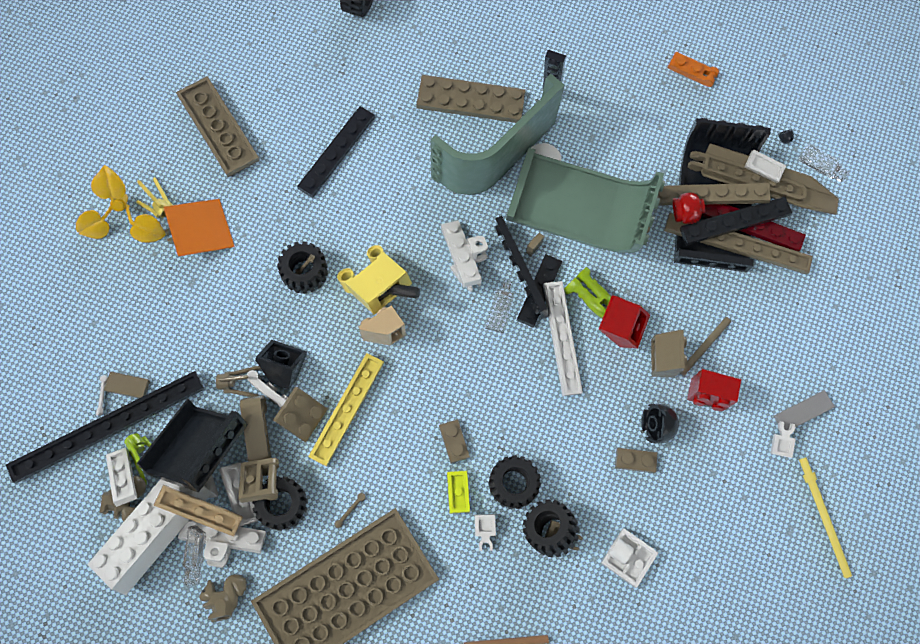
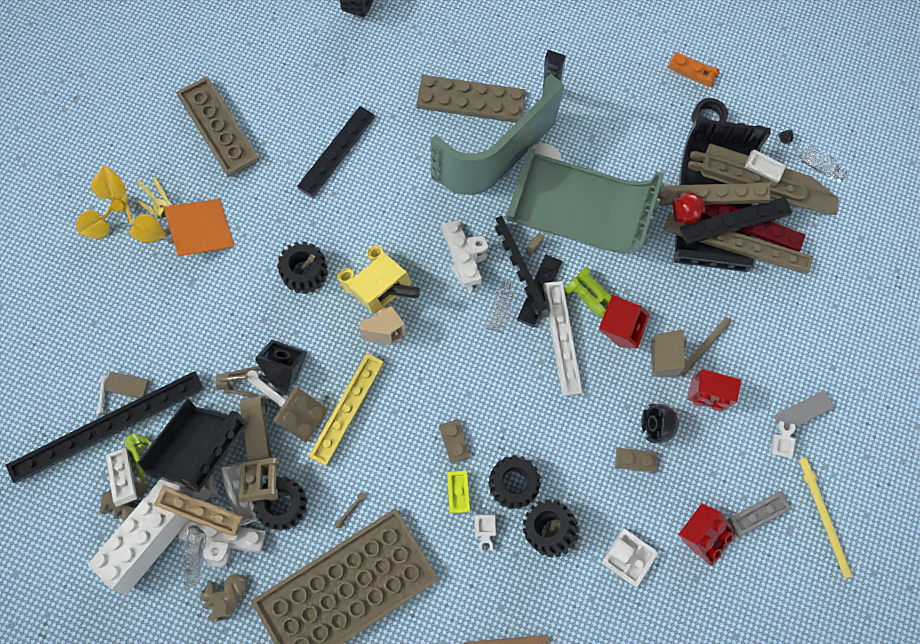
none -> red slope [678,503,735,566]
none -> black tyre [691,98,728,123]
none -> light grey tile [728,491,791,537]

